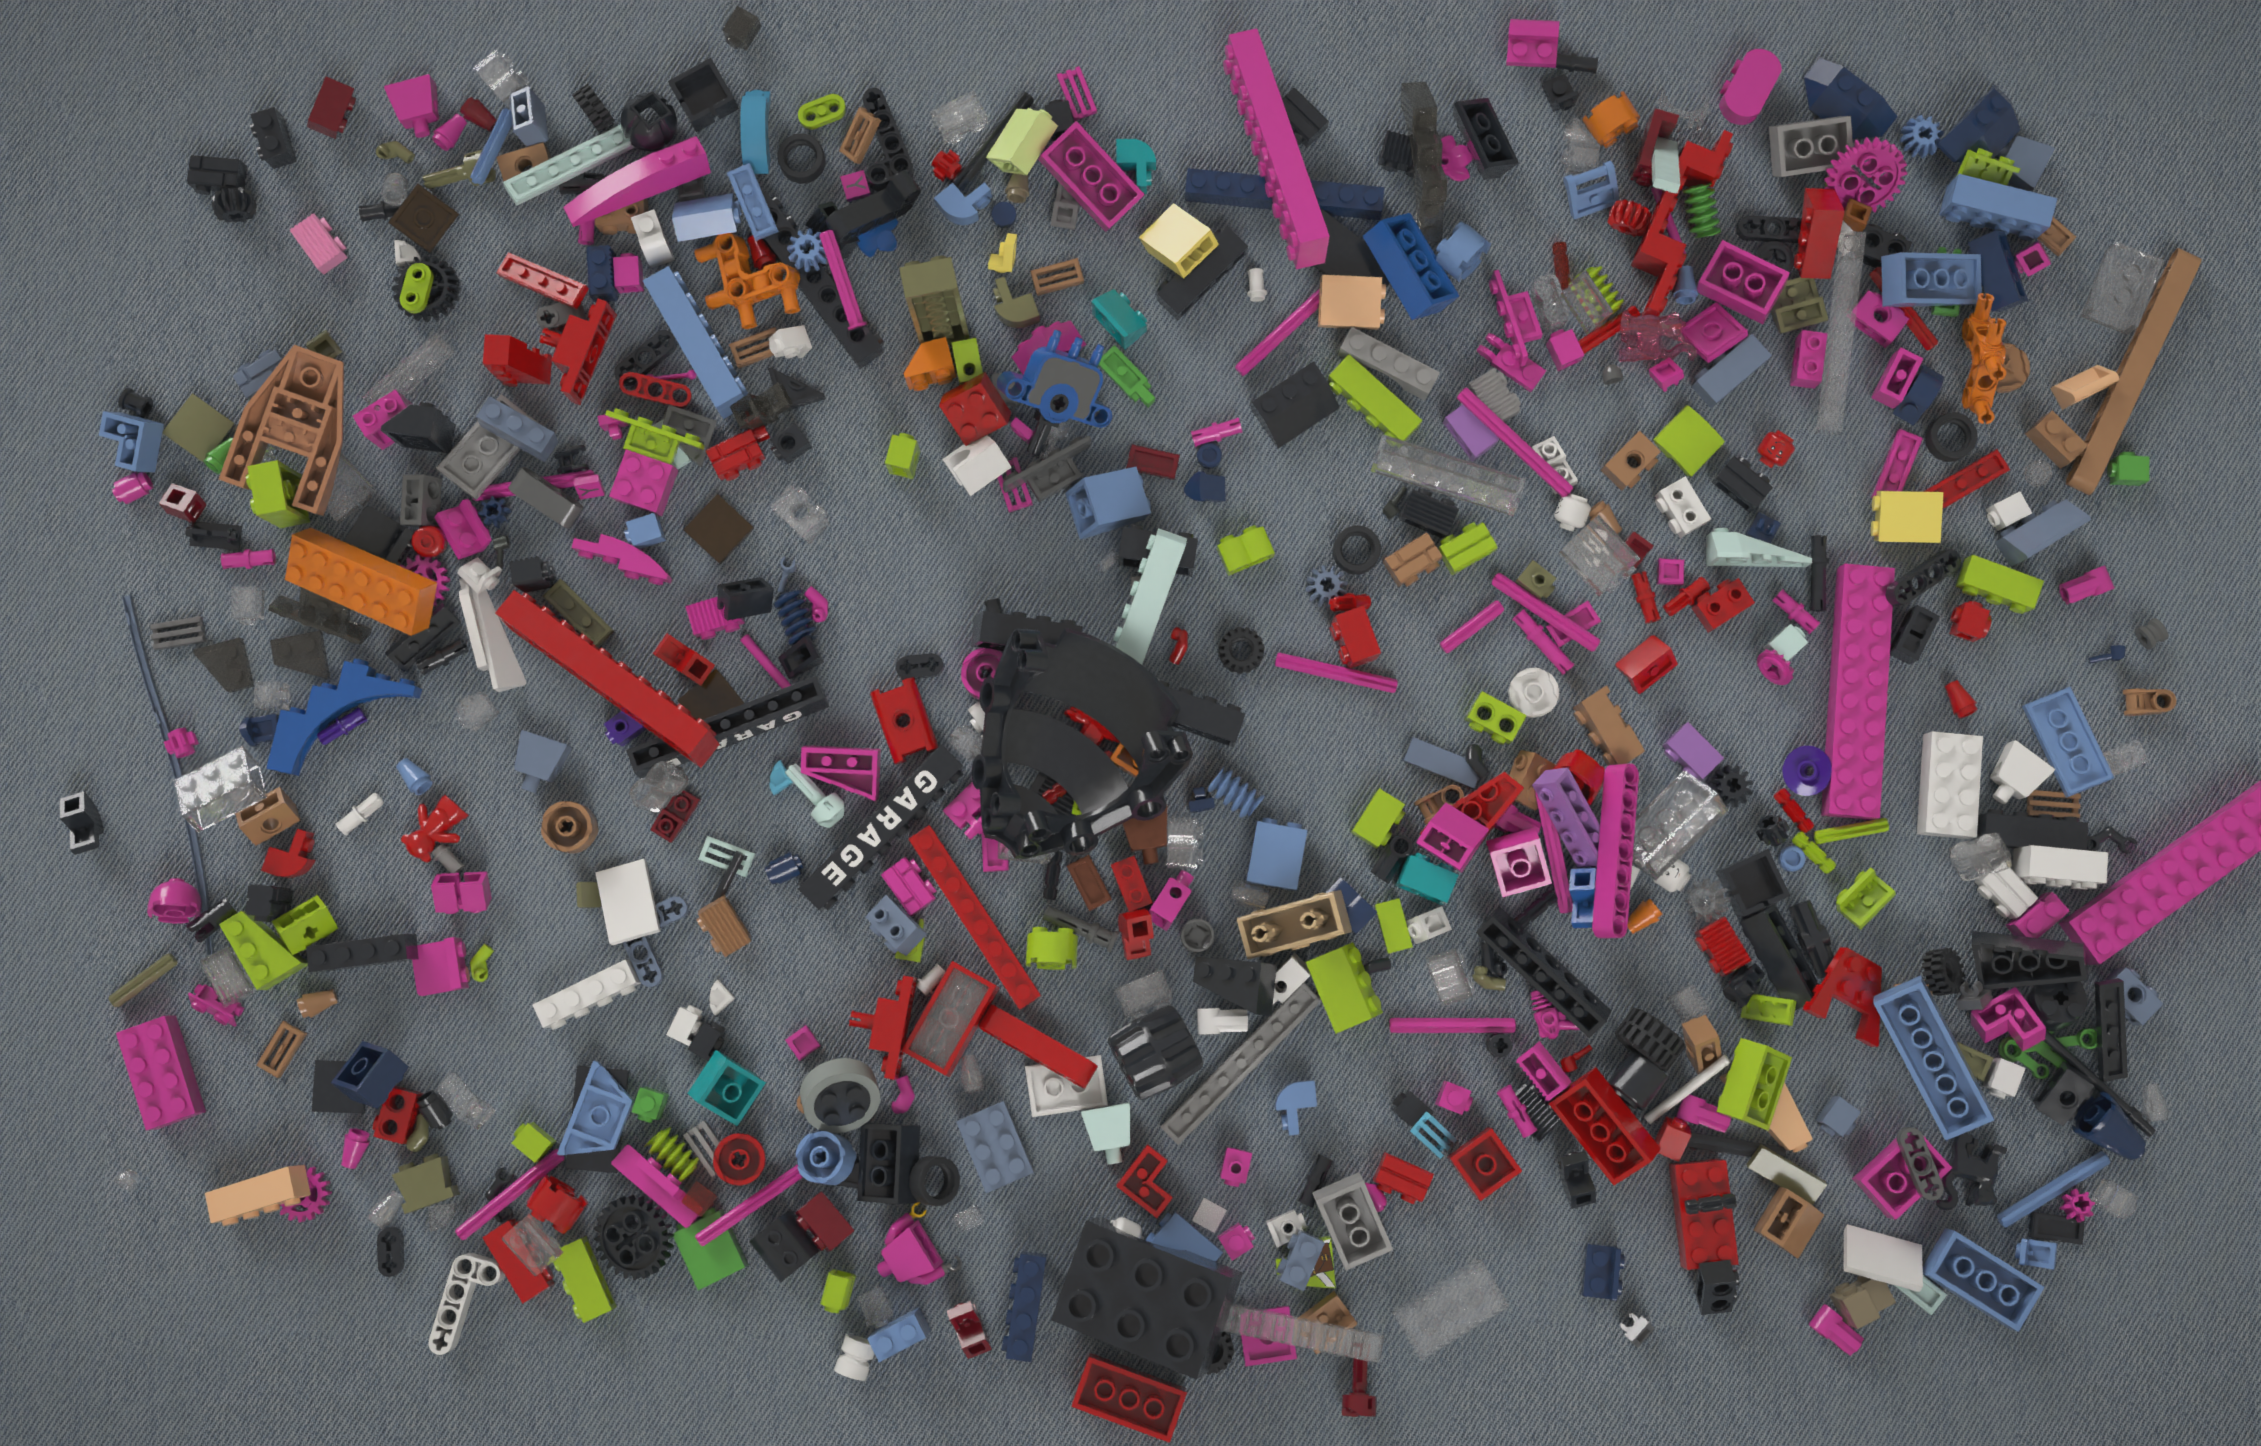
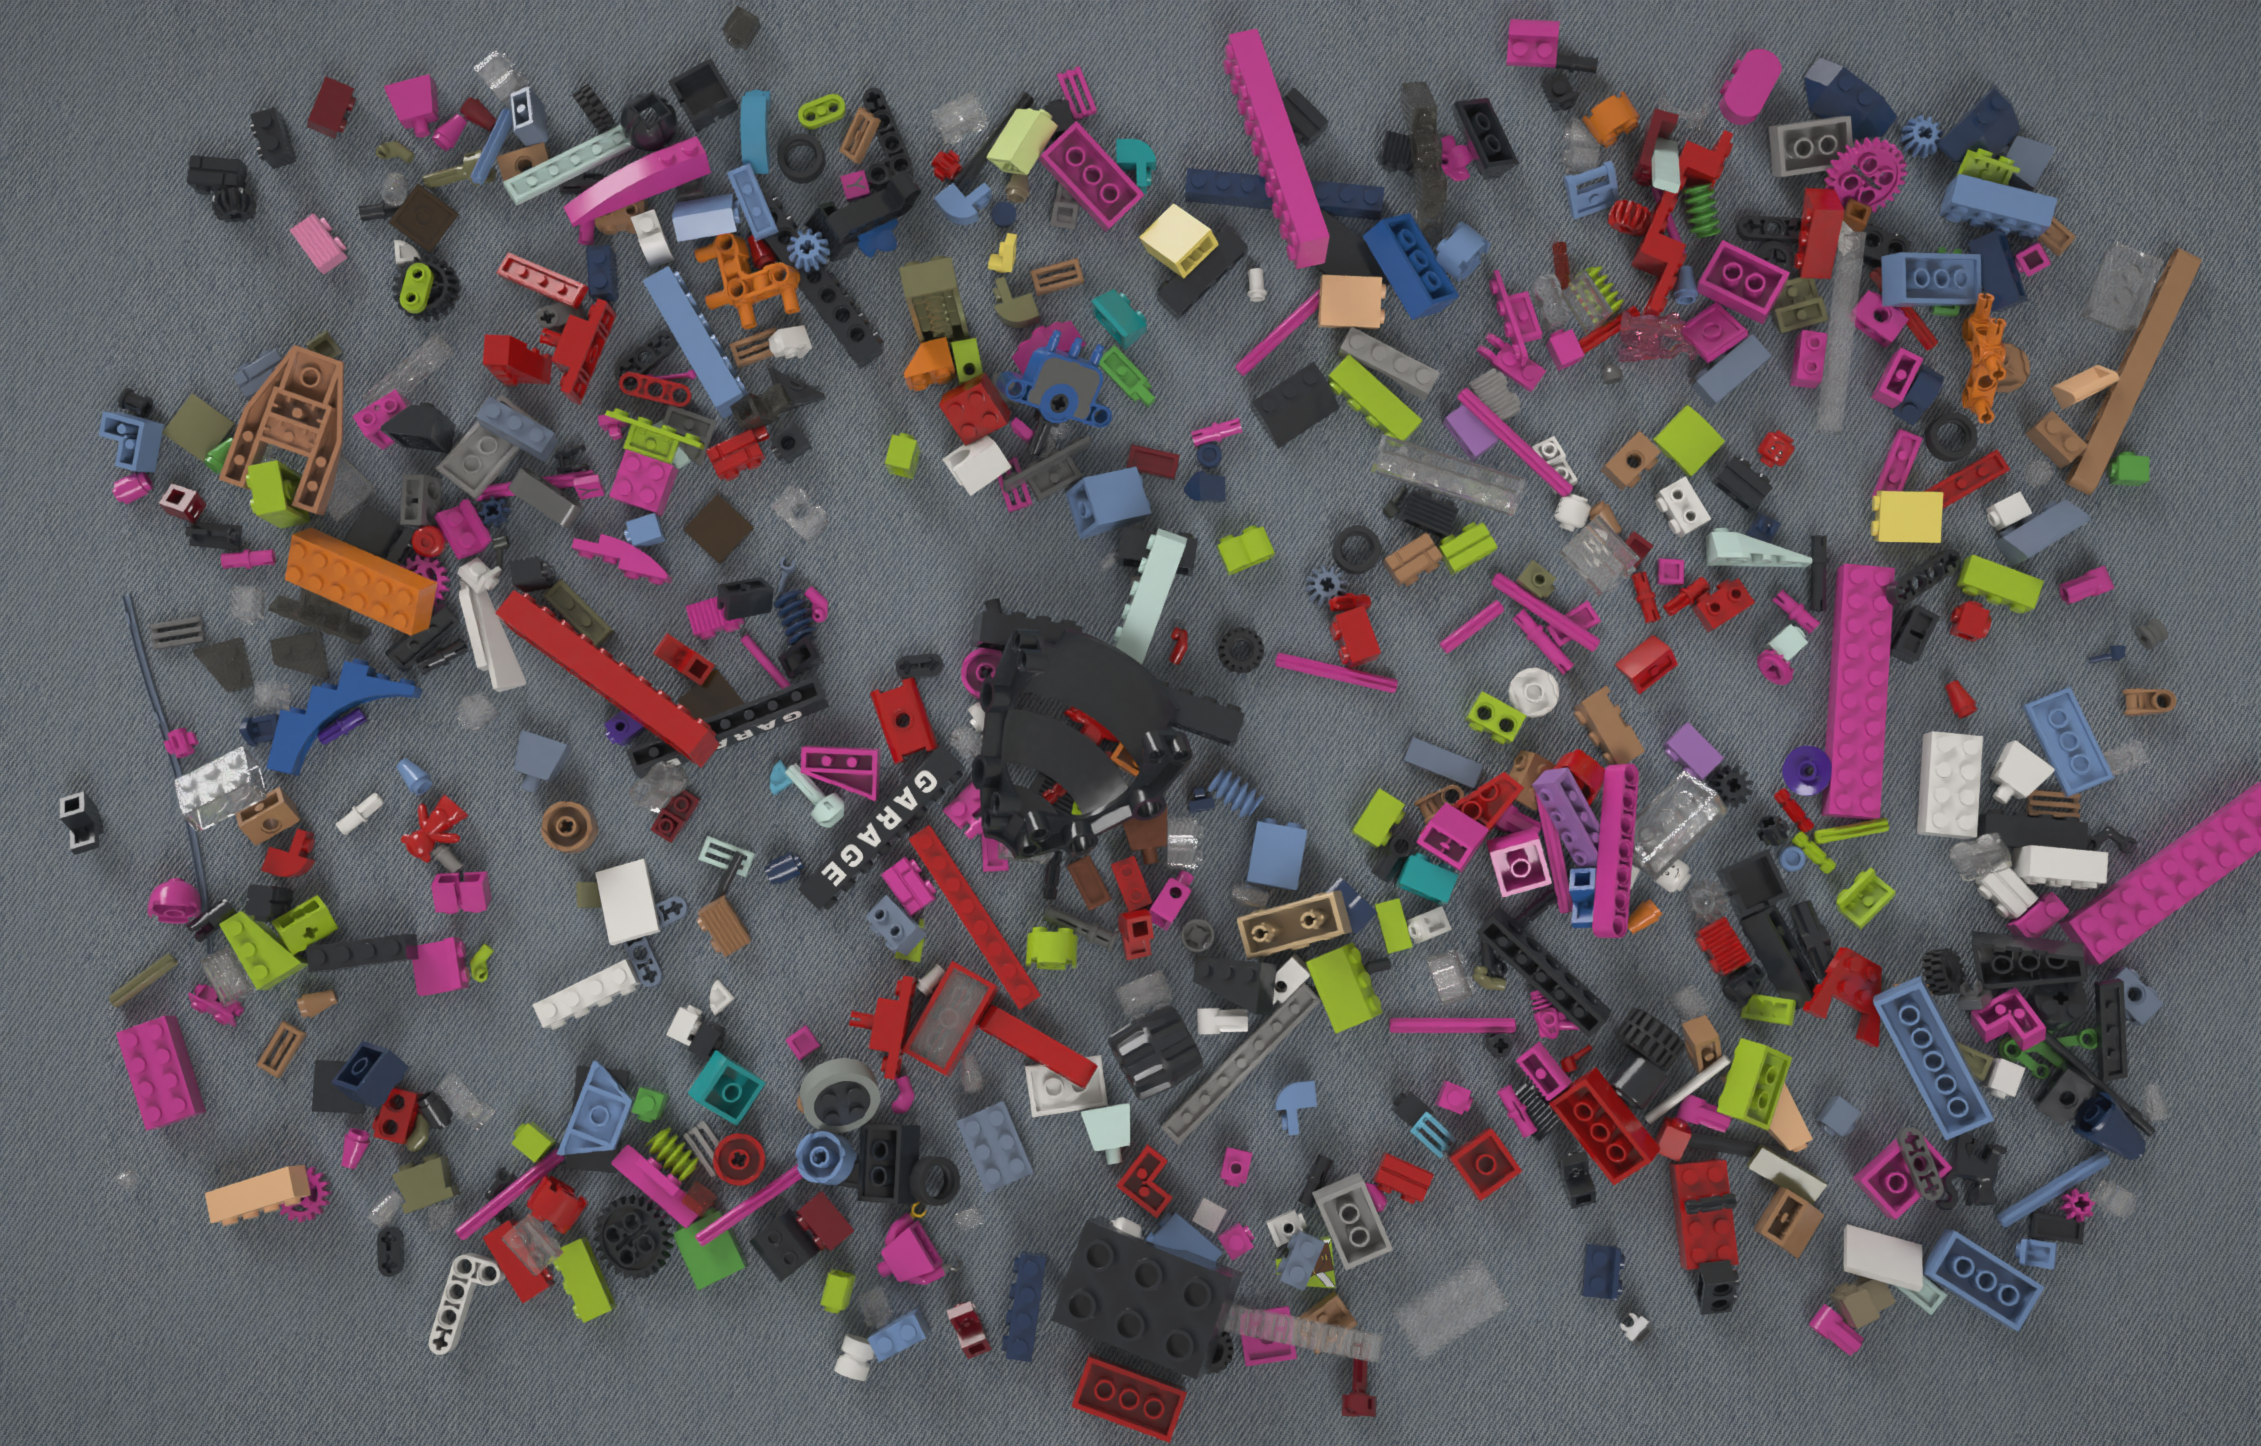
dark pink brick [613,253,644,293] -> none
dark pink axle [819,230,867,330] -> none
black arm [1465,744,1490,779] -> none
dark pink tile [1648,357,1684,392] -> none

